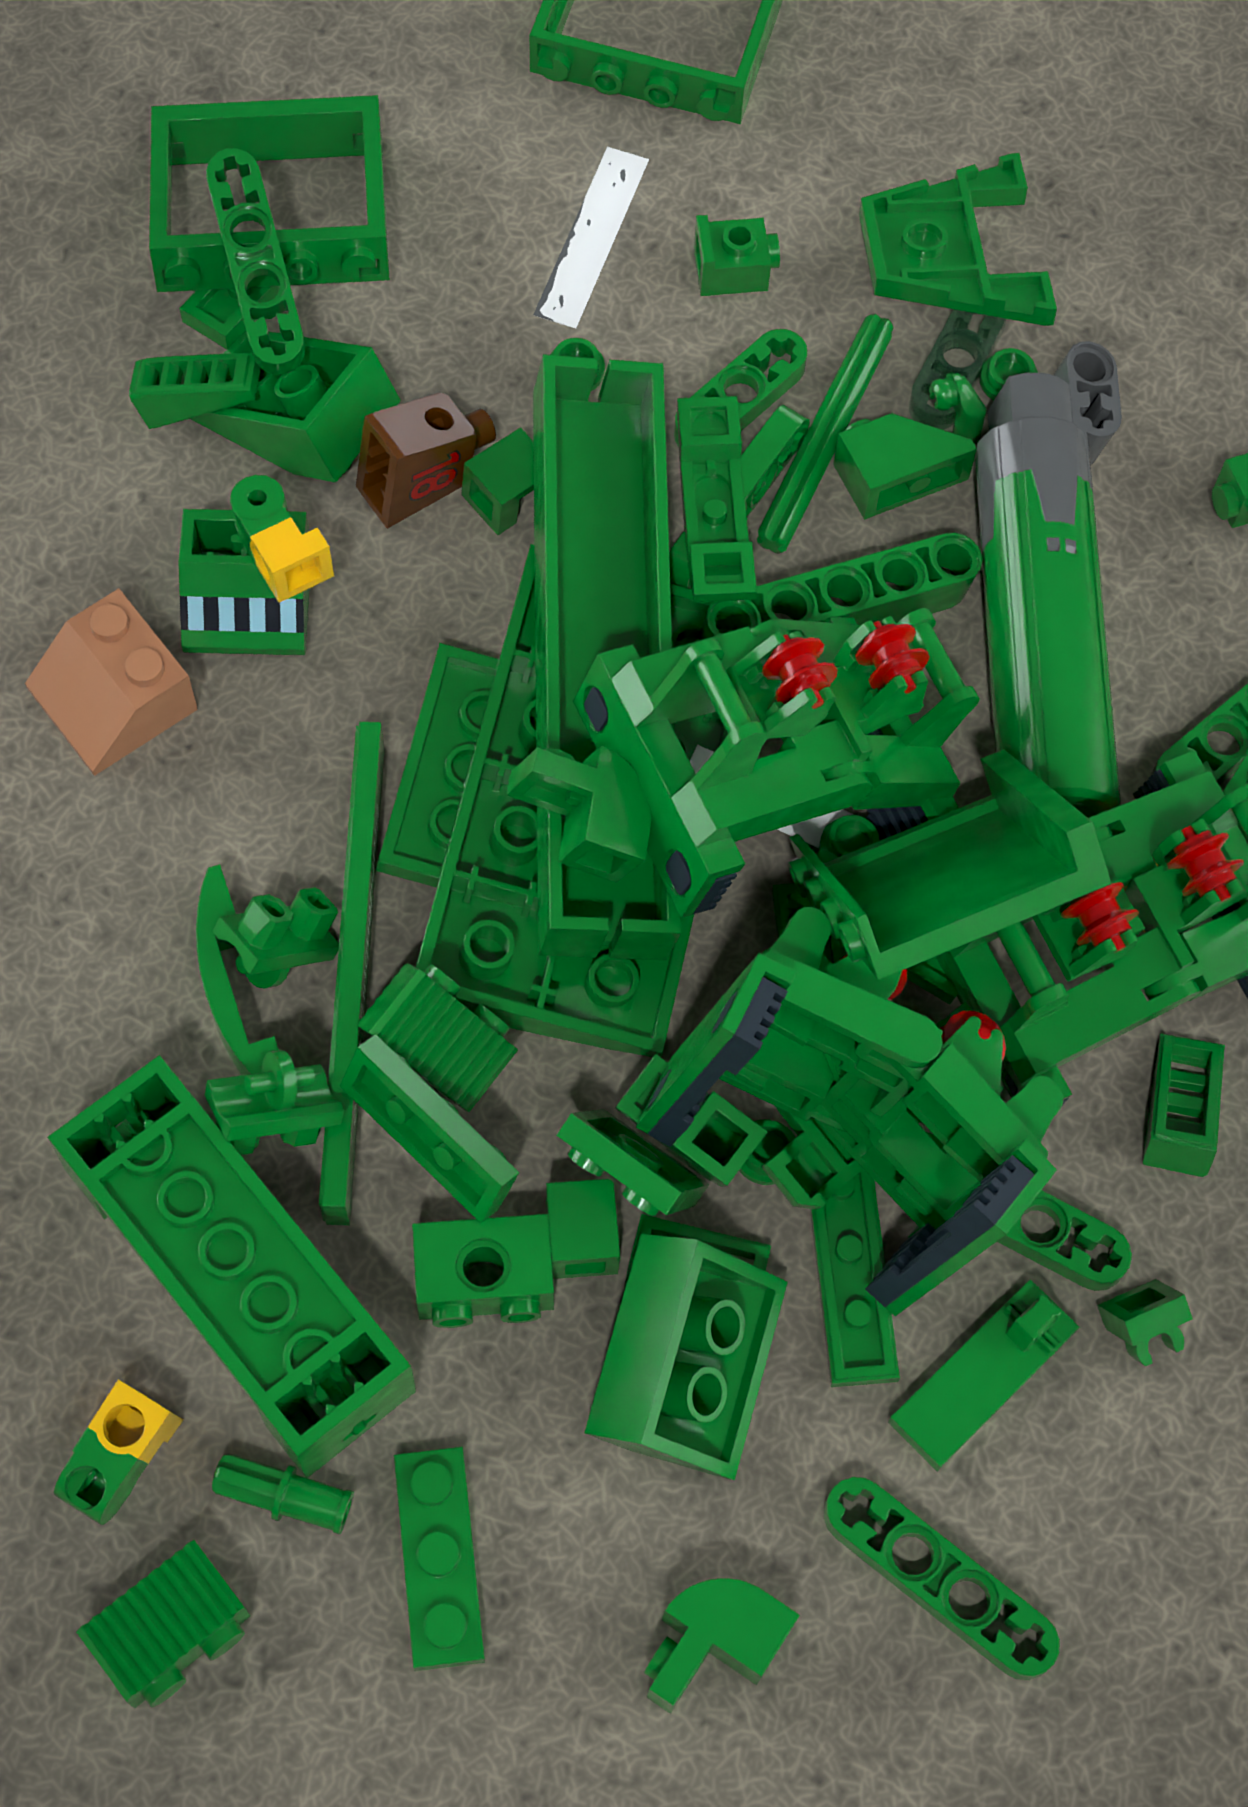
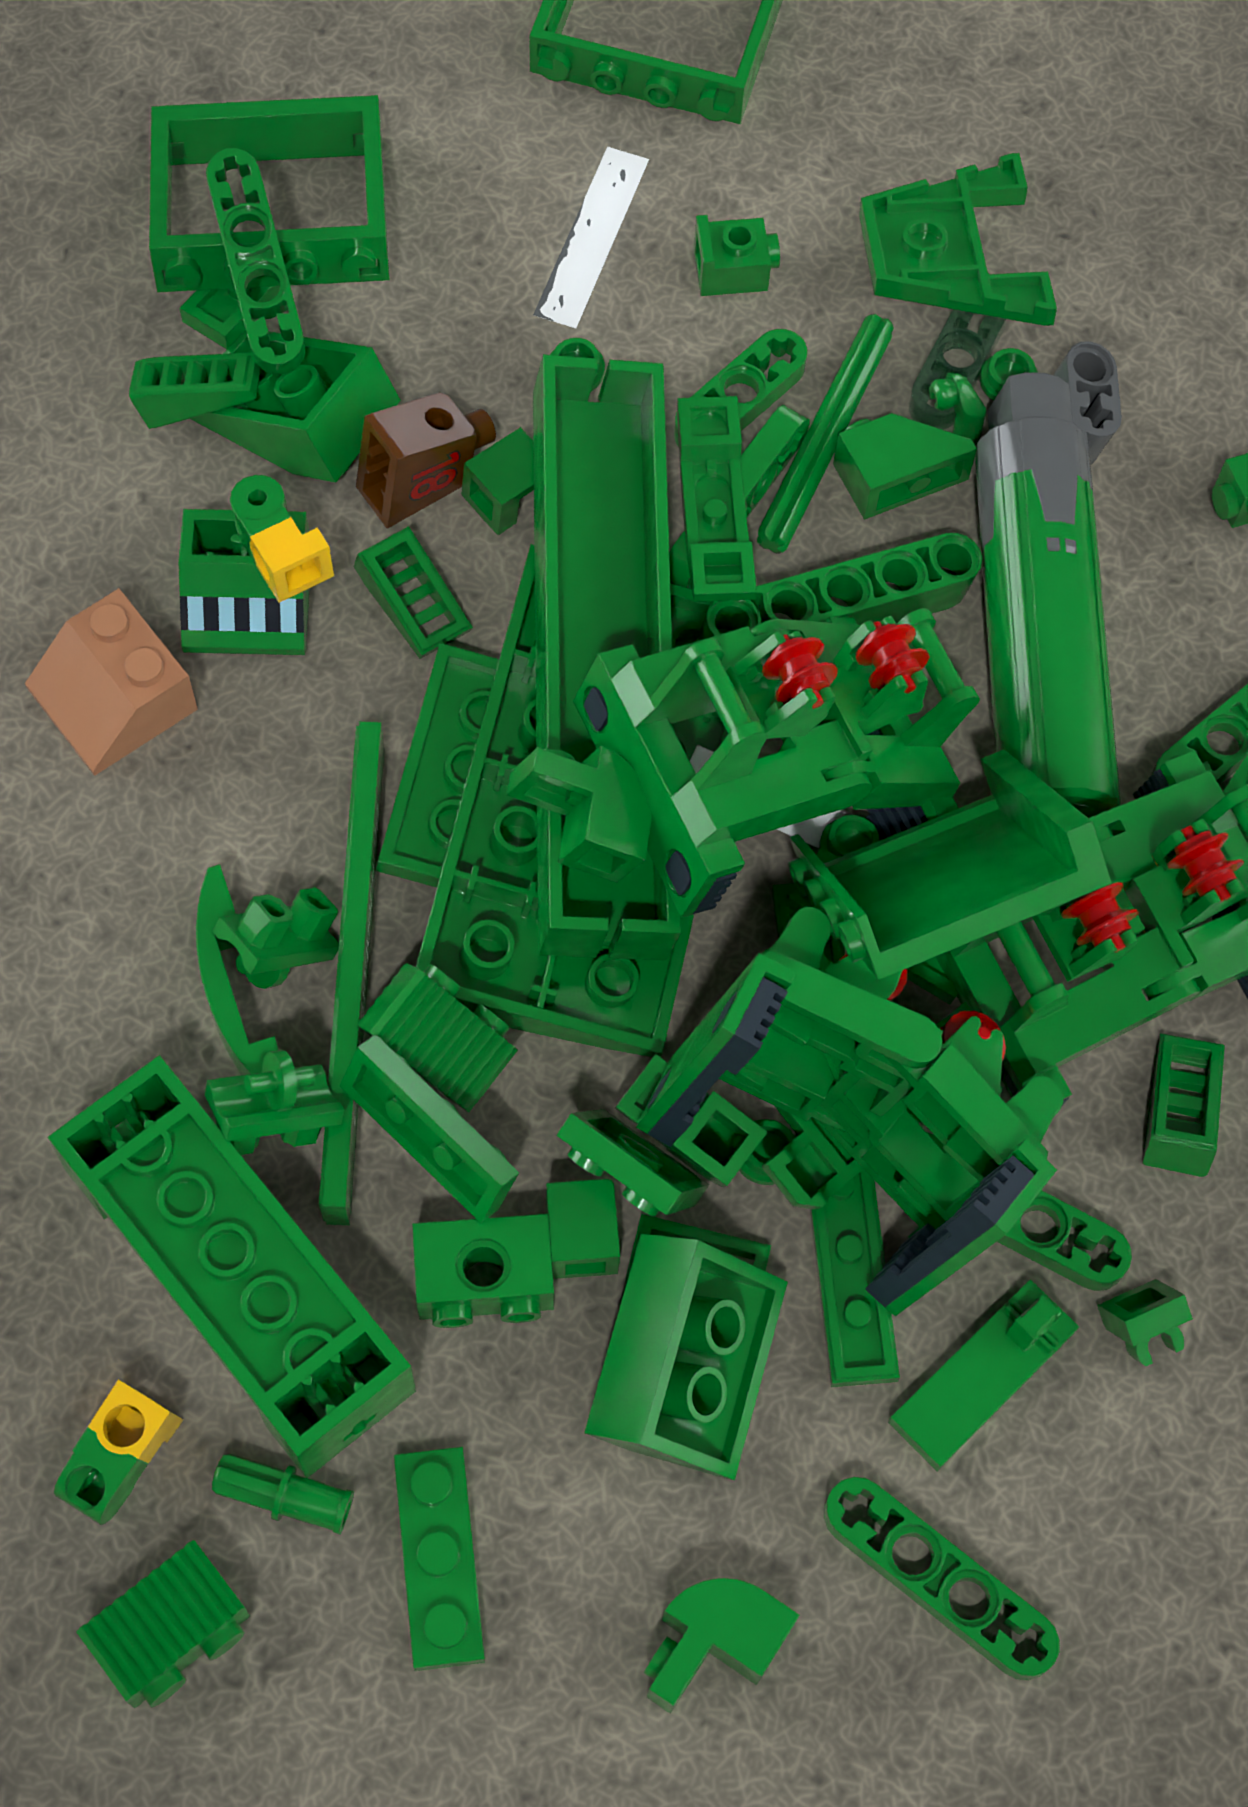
none -> green slope [353,526,473,659]

